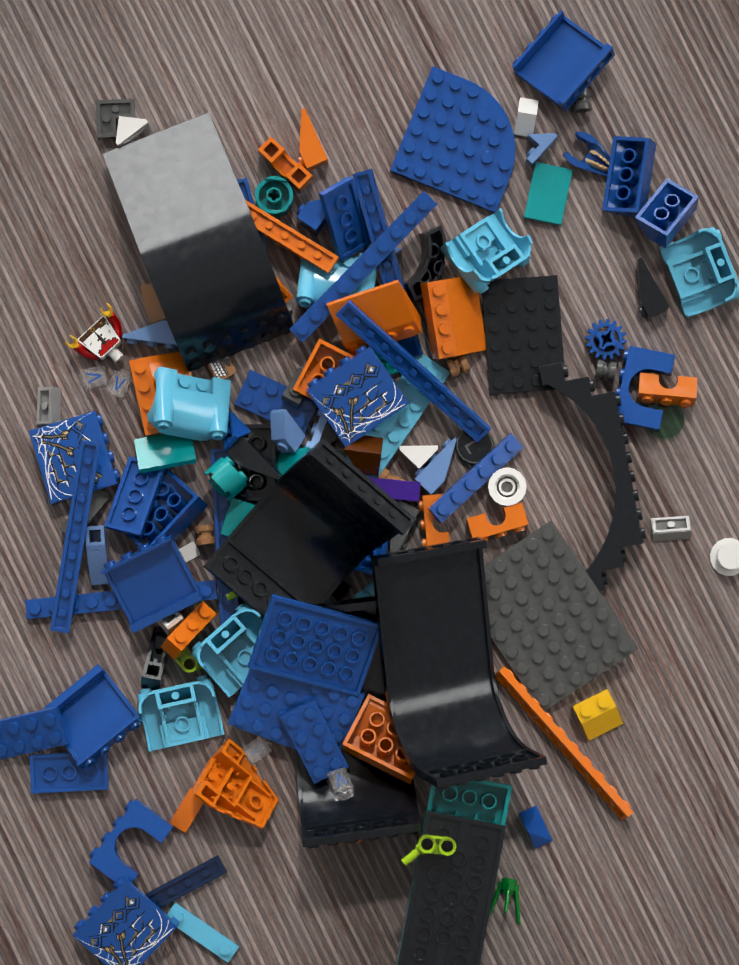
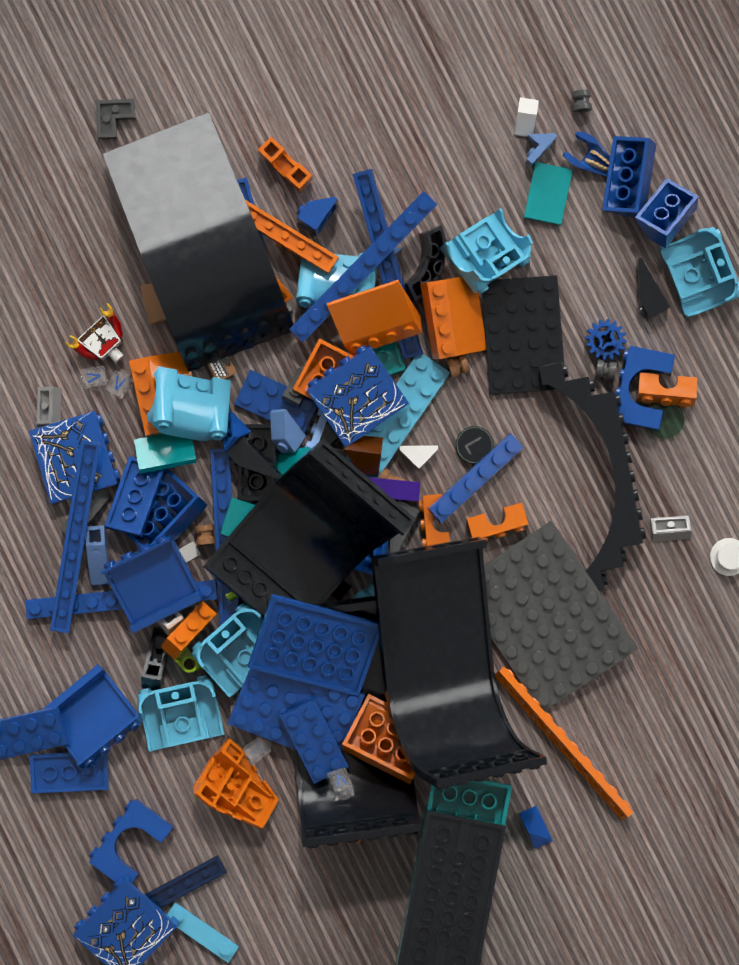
white slope [116,116,149,148] -> none
medium blue slope [122,320,178,350] -> none
orange slope [170,788,204,833] -> none
teal brick [204,457,248,502] -> none
teal brick [255,176,294,218] -> none
orange slope [298,108,328,172] -> none
blue plate [319,176,372,261] -> none
blue plate [336,299,491,443] -> none
blue plate [390,66,515,213] -> none
lime beam [401,834,456,866] -> none
medium blue slope [414,438,457,495] -> none
white piece [488,467,527,506] -> none
green plant [489,878,521,925] -> none
blue panel [512,10,615,111] -> none
yellow slope [571,689,623,741] -> none

